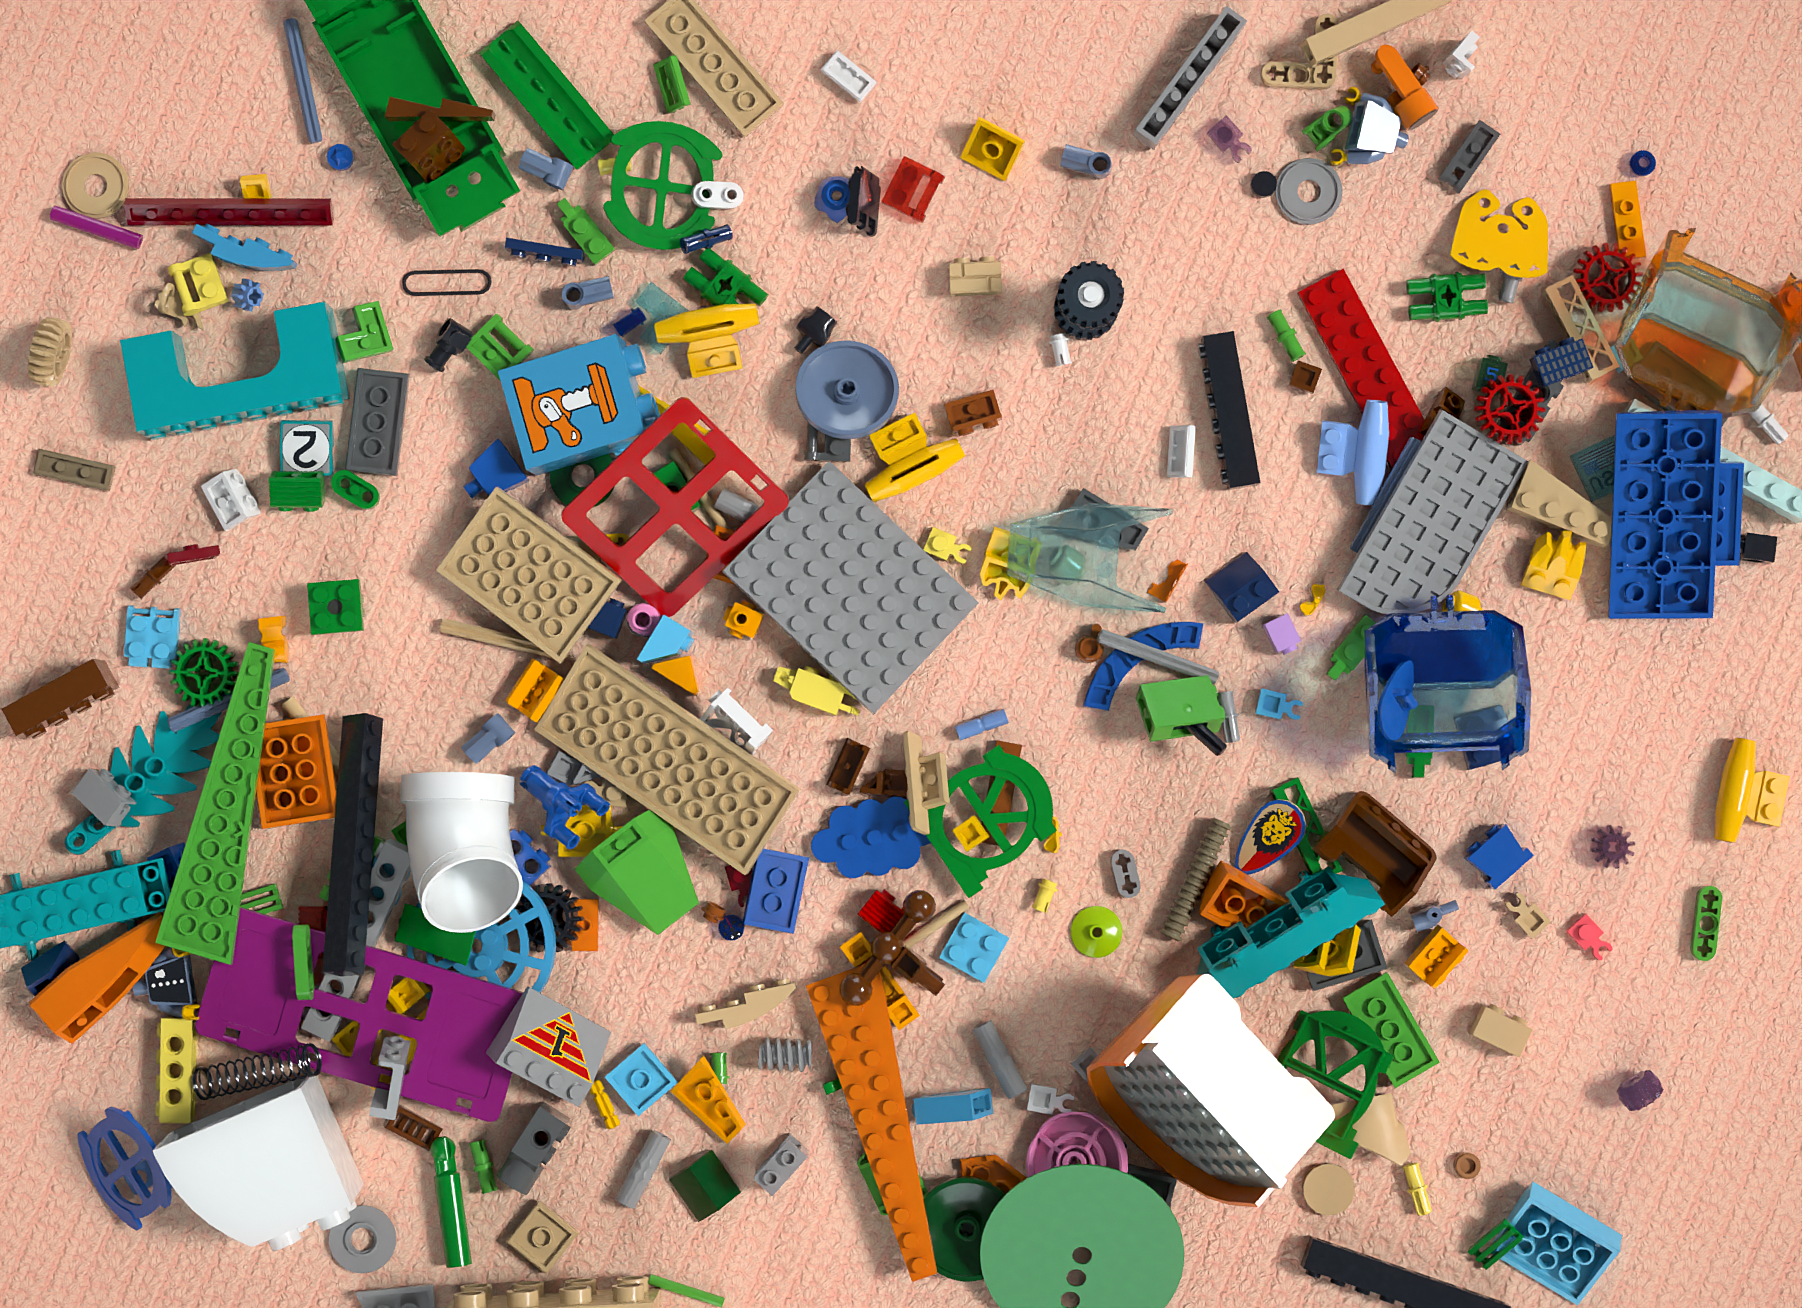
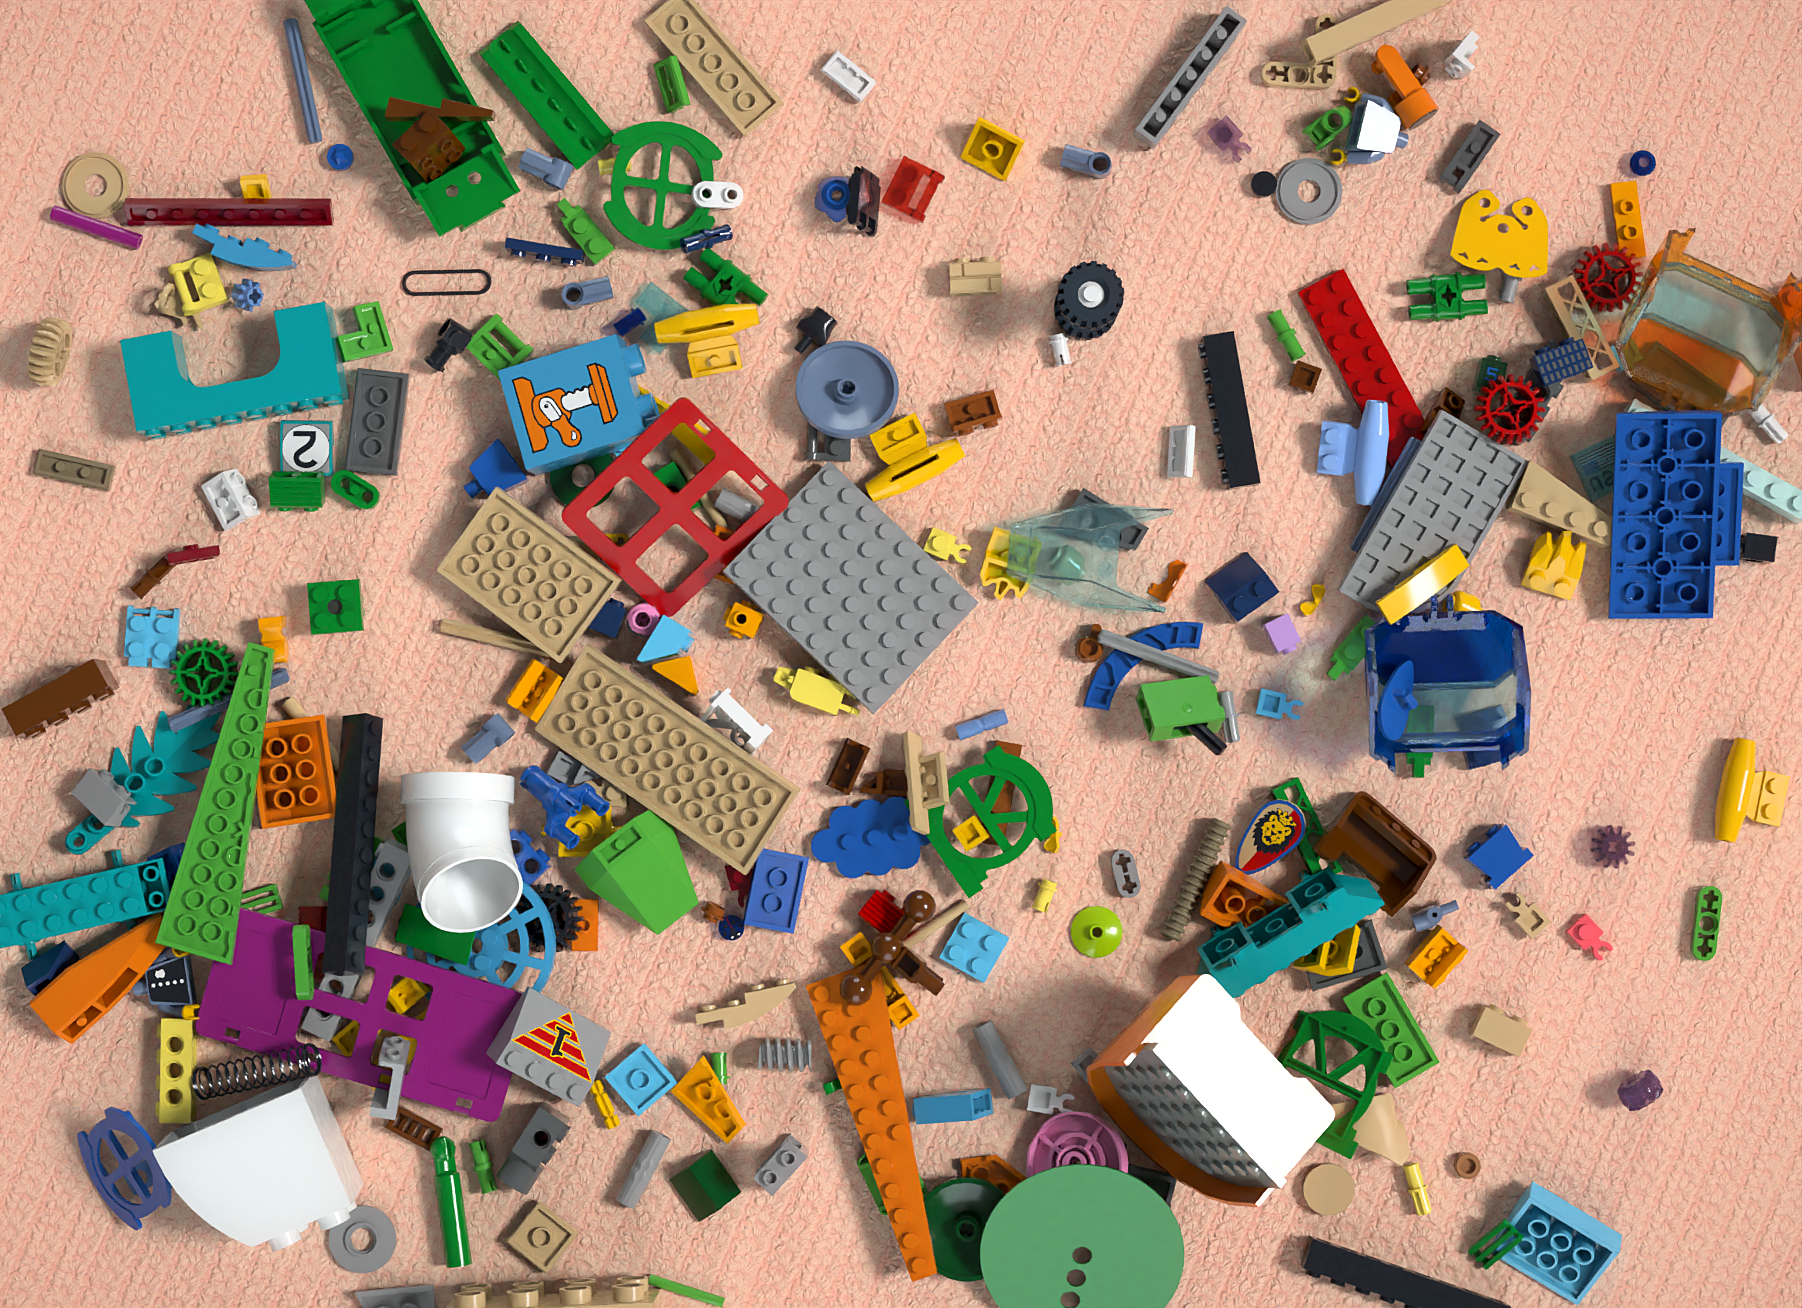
none -> yellow slope [1375,544,1470,625]

